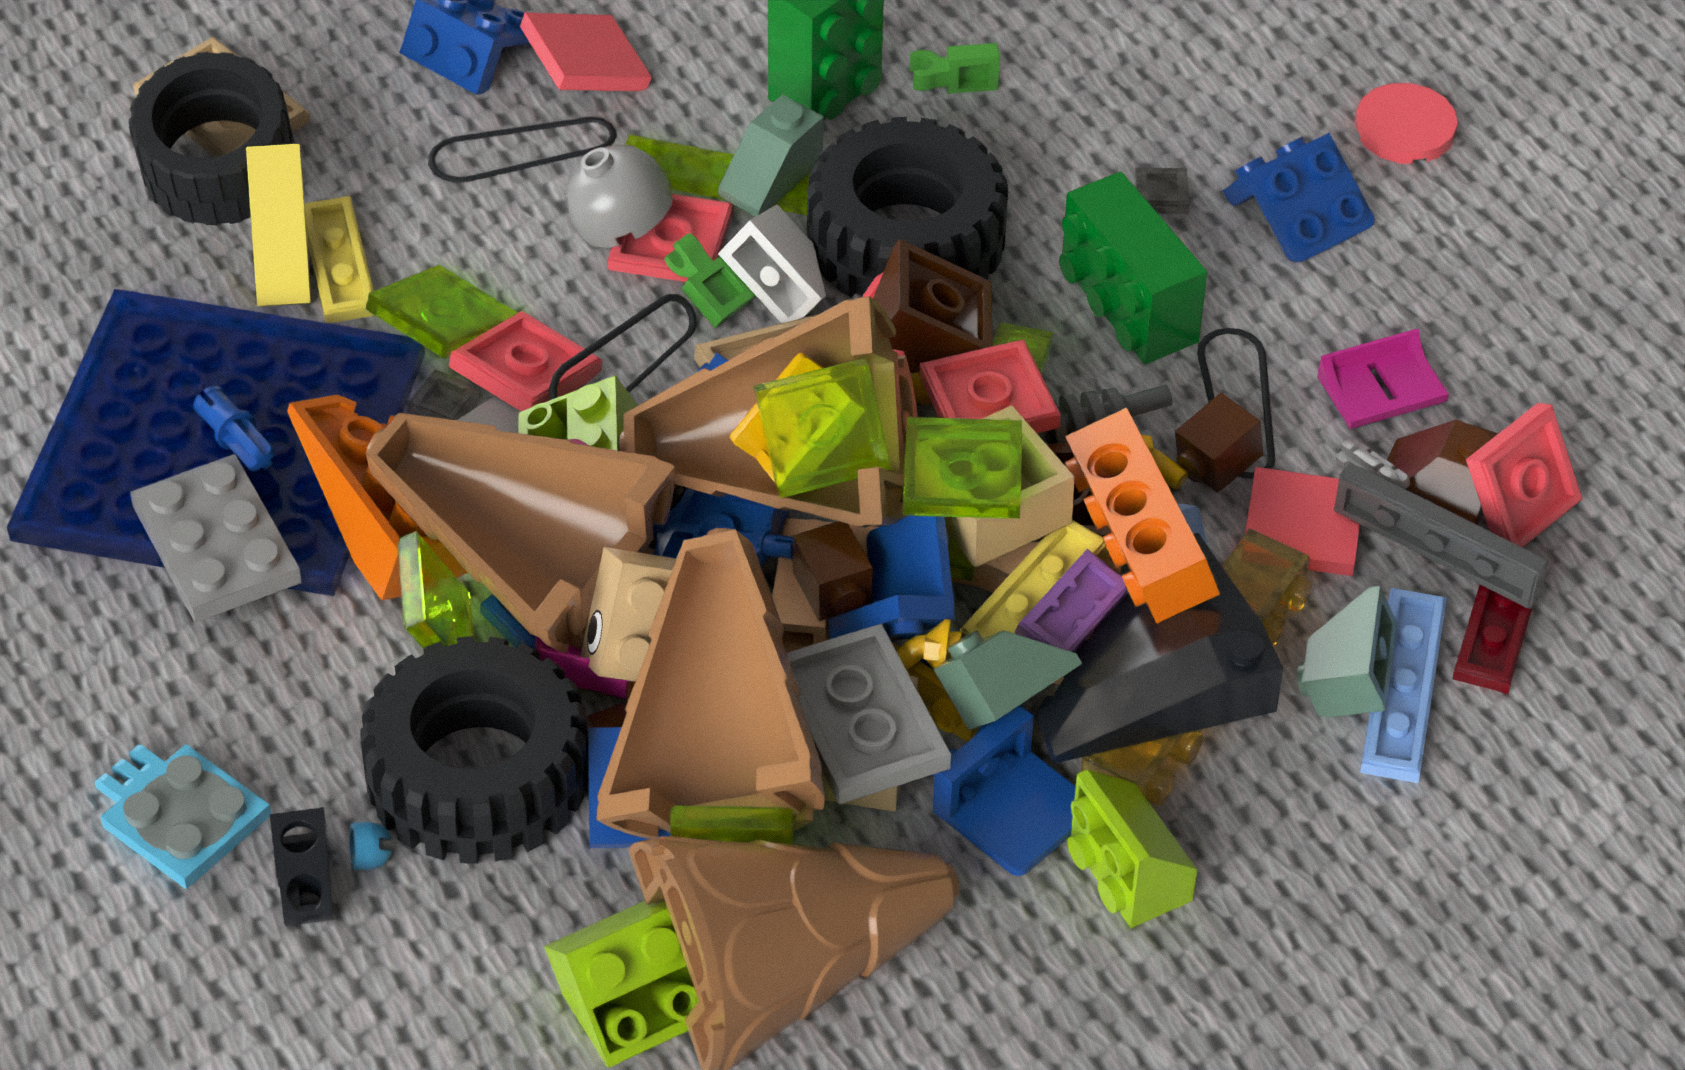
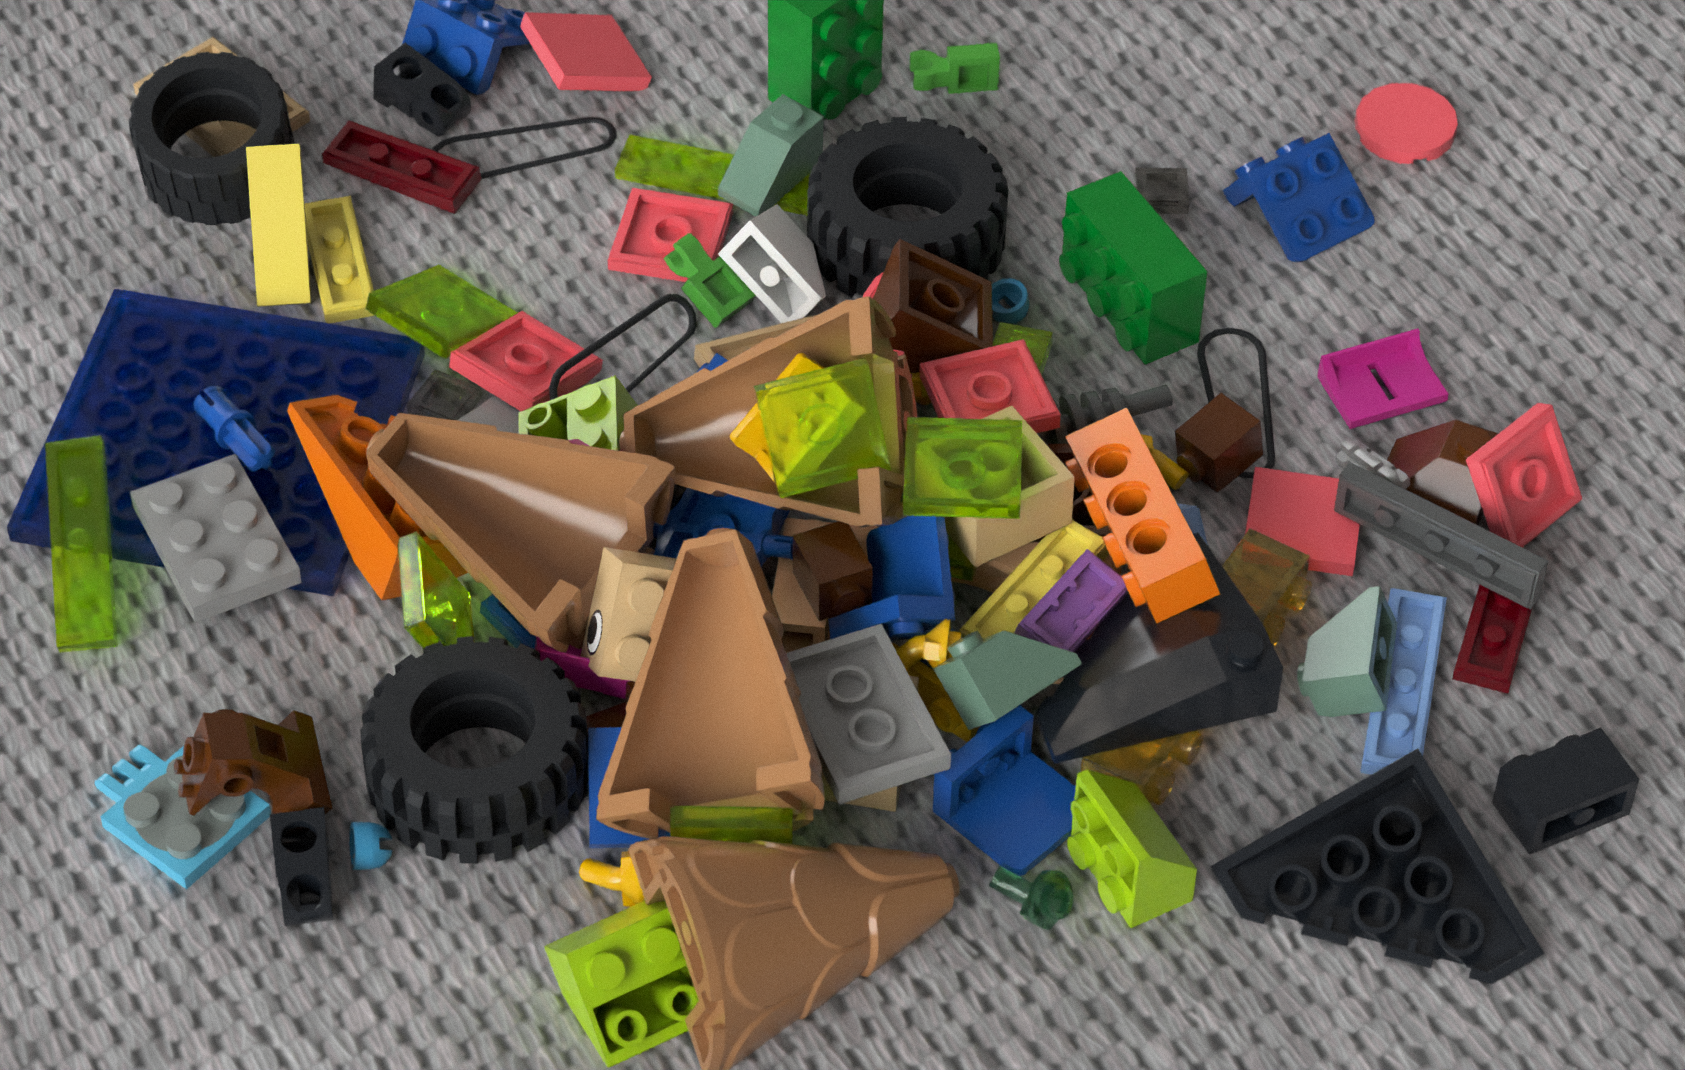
light grey cylinder [566,145,673,248] -> none
none -> clear neon green tile [45,435,118,653]
none -> reddish brown tile [174,709,332,836]
none -> dark red tile [321,120,482,214]
none -> black leg [373,42,471,137]
none -> yellow plate [579,851,645,907]
none -> clear green plate [989,865,1074,929]
none -> dark azure hinge [992,278,1030,325]
none -> black slope [1210,749,1545,985]
none -> black brick [1492,728,1639,855]

